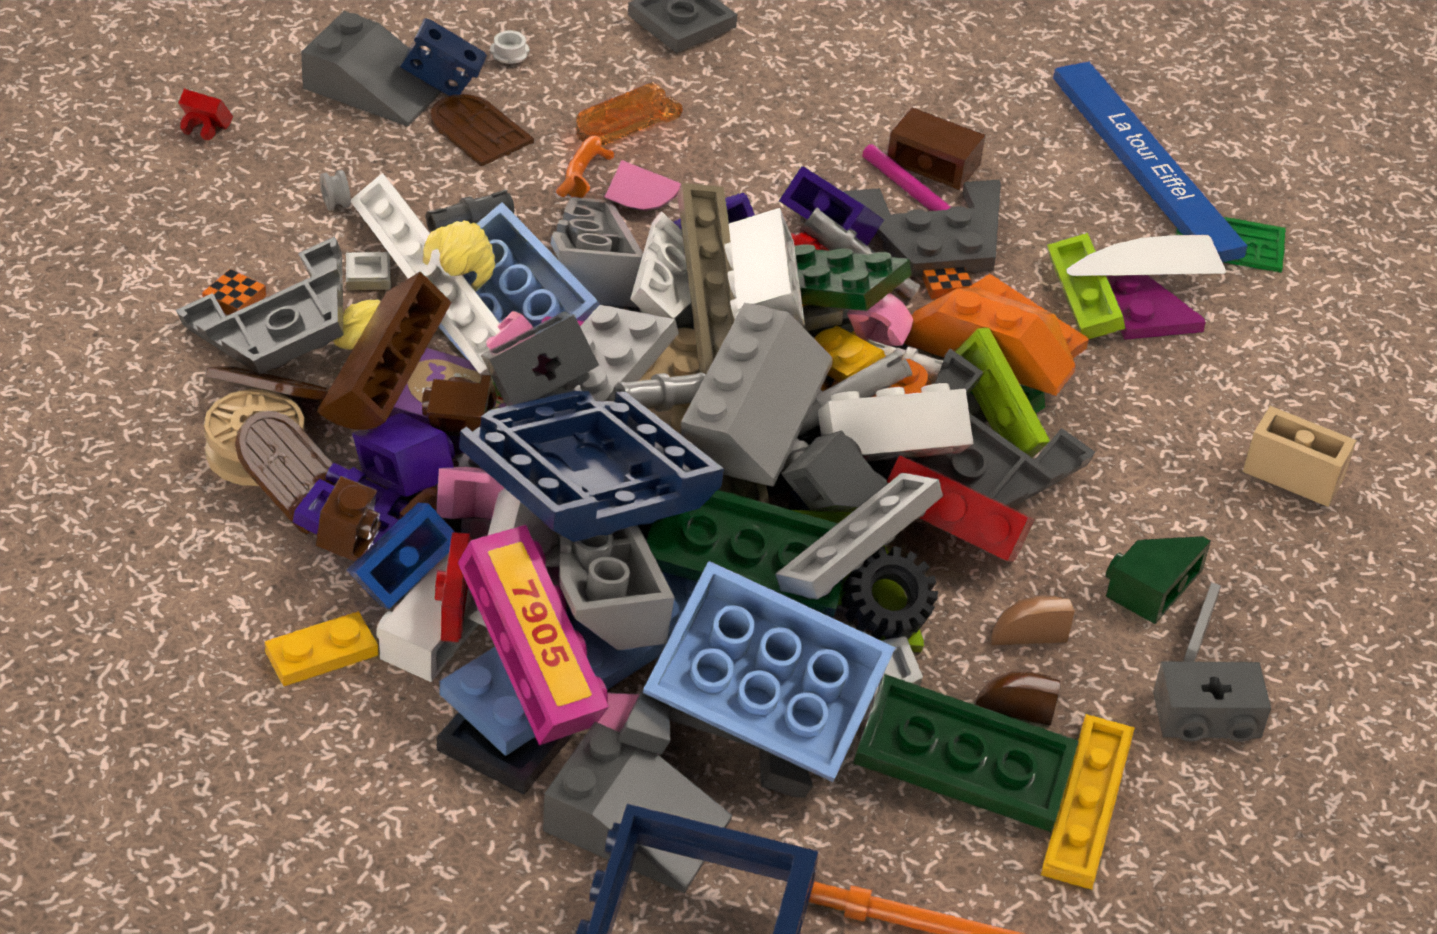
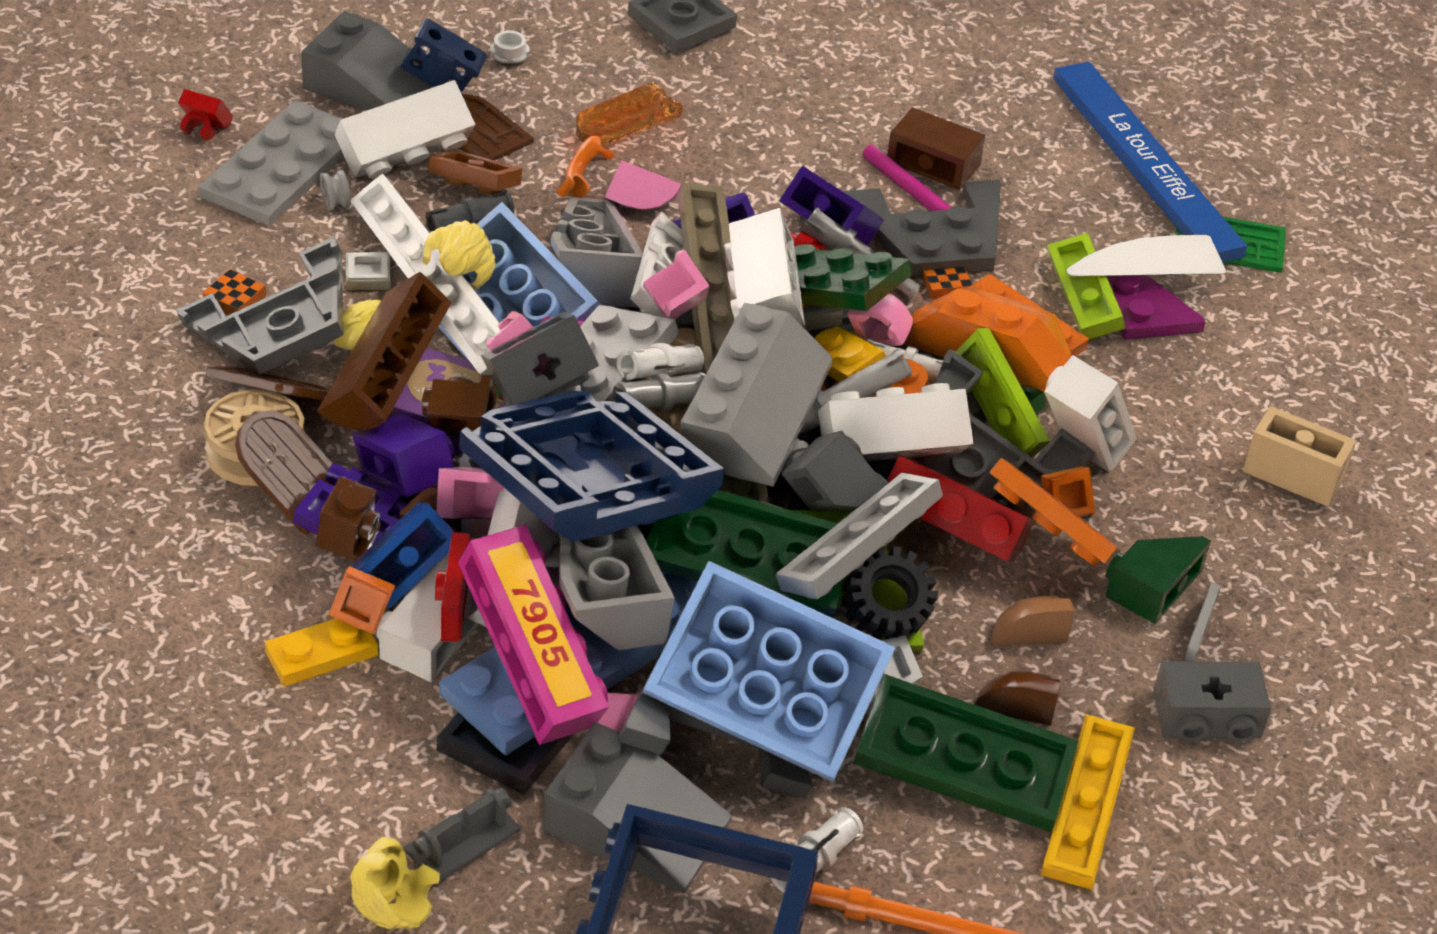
none -> light grey plate [198,100,344,226]
none -> orange tile [328,566,396,634]
none -> white brick [335,80,475,179]
none -> light yellow hair [350,837,440,930]
none -> dark grey hinge [403,788,521,882]
none -> dark orange plate [428,149,523,195]
none -> white pin [617,343,704,380]
none -> bright pink panel [643,249,709,319]
none -> white pin [771,807,864,893]
none -> orange plate [989,458,1122,566]
none -> orange tile [1041,466,1096,517]
none -> white brick [1044,355,1137,473]

